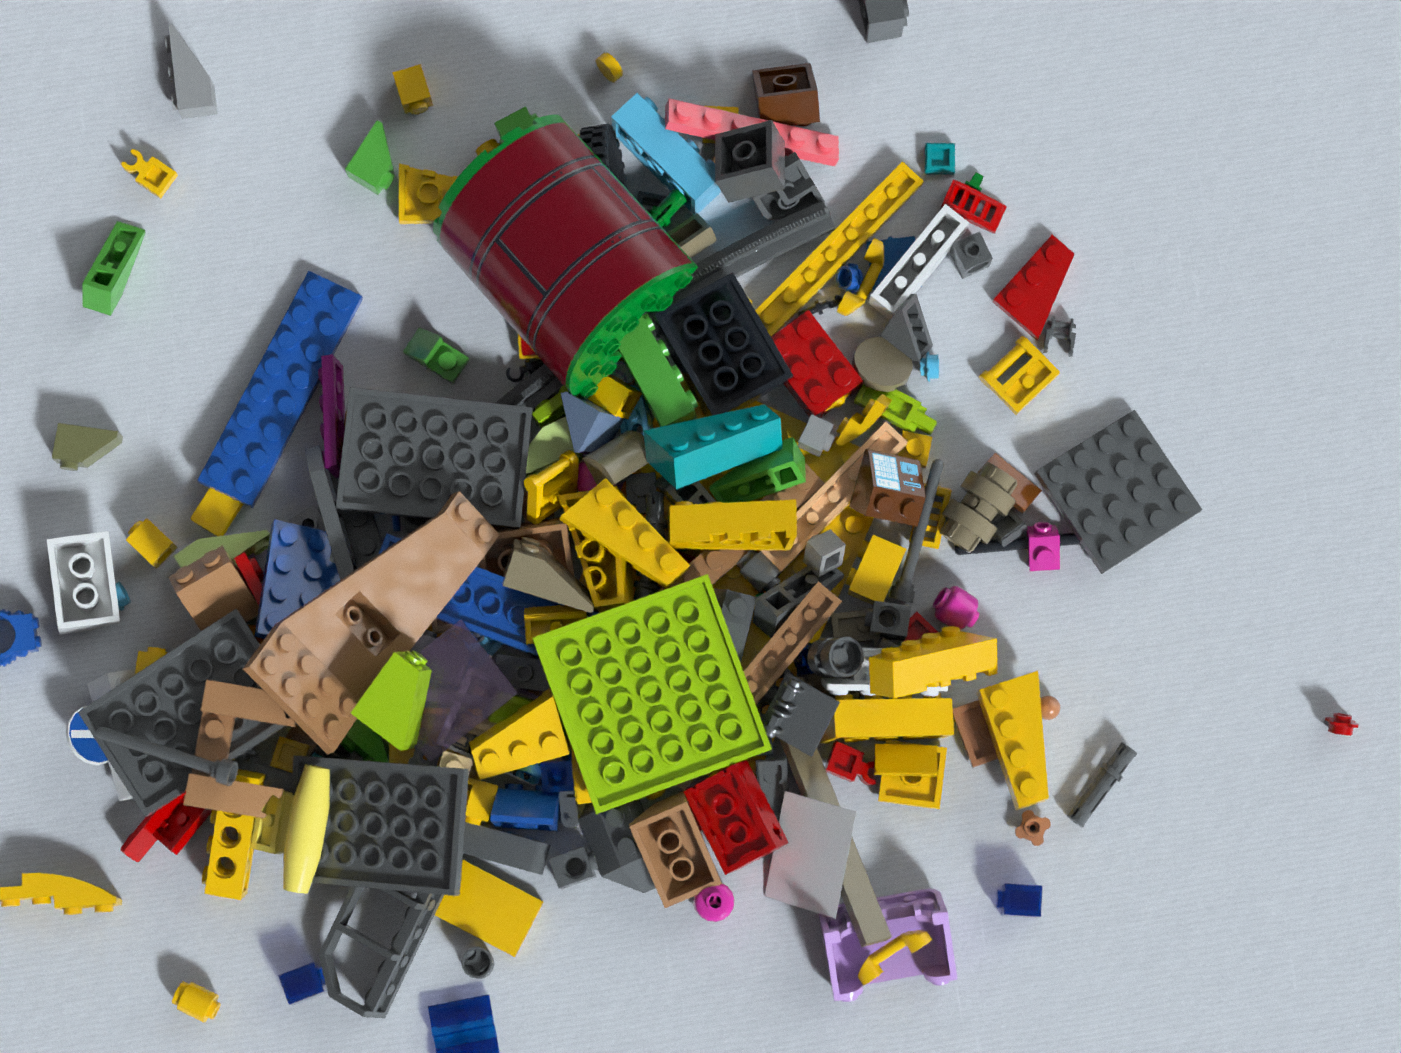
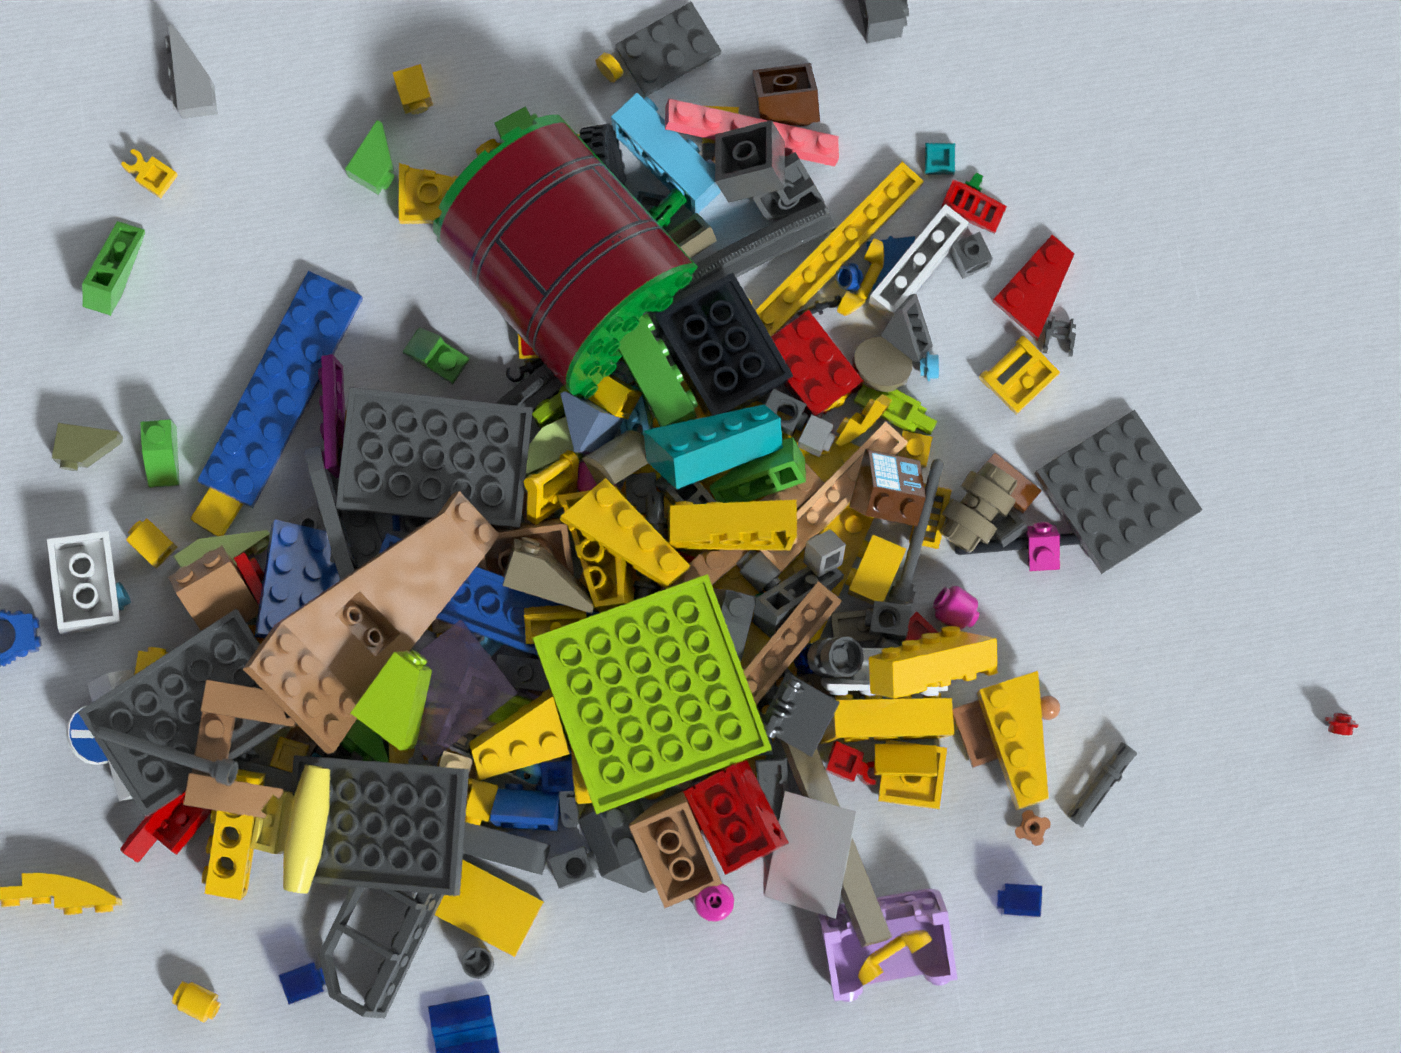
none -> bright green slope [140,419,180,488]
none -> dark grey plate [615,1,721,97]
none -> dark grey brick [765,388,809,437]

